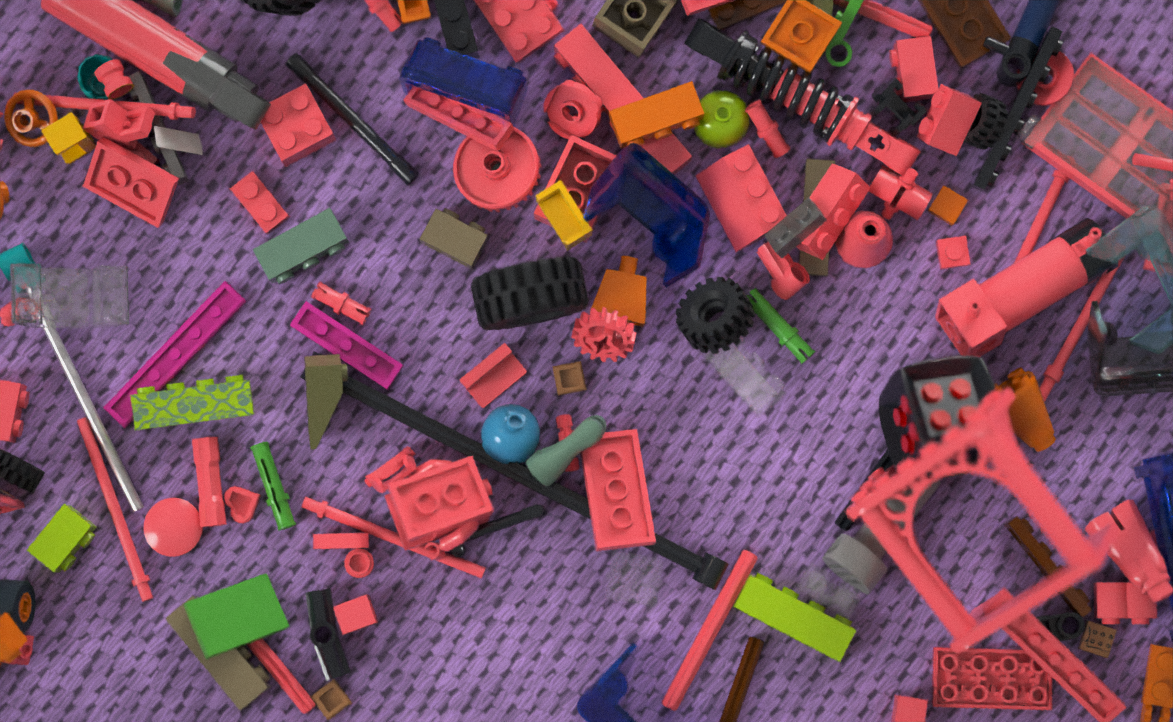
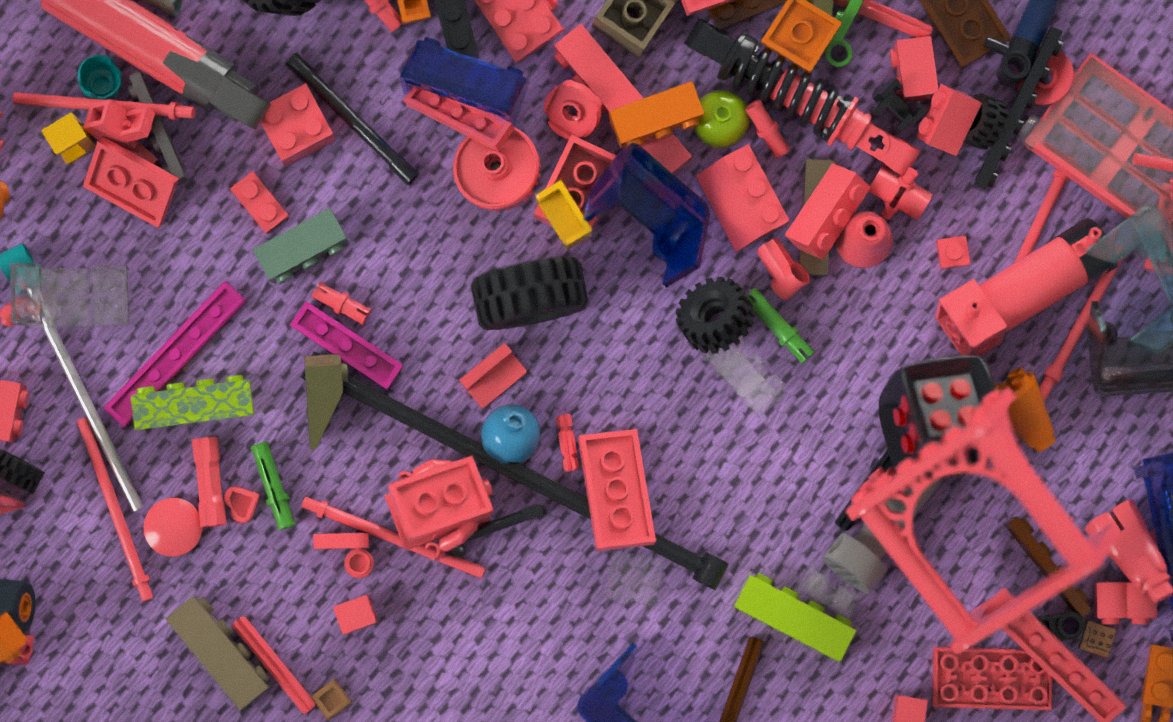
orange piece [4,89,58,147] -> none
lime brick [27,504,97,573] -> none
coral wheel [94,59,134,100] -> none
white sticker [154,126,203,155] -> none
bright green tile [183,573,289,660] -> none
black piece [305,589,351,681] -> none
coral helmet [364,446,416,493] -> none
dark tan brick [419,208,489,270] -> none
sand green piece [526,415,606,487] -> none
medium nougat tile [552,361,587,396] -> none
coral gear [571,307,637,362] -> none
orange torso [590,256,647,327] -> none
coral axle [662,550,757,711] -> none
flat silver plate [764,197,827,258] -> none
orange tile [928,185,968,226] -> none

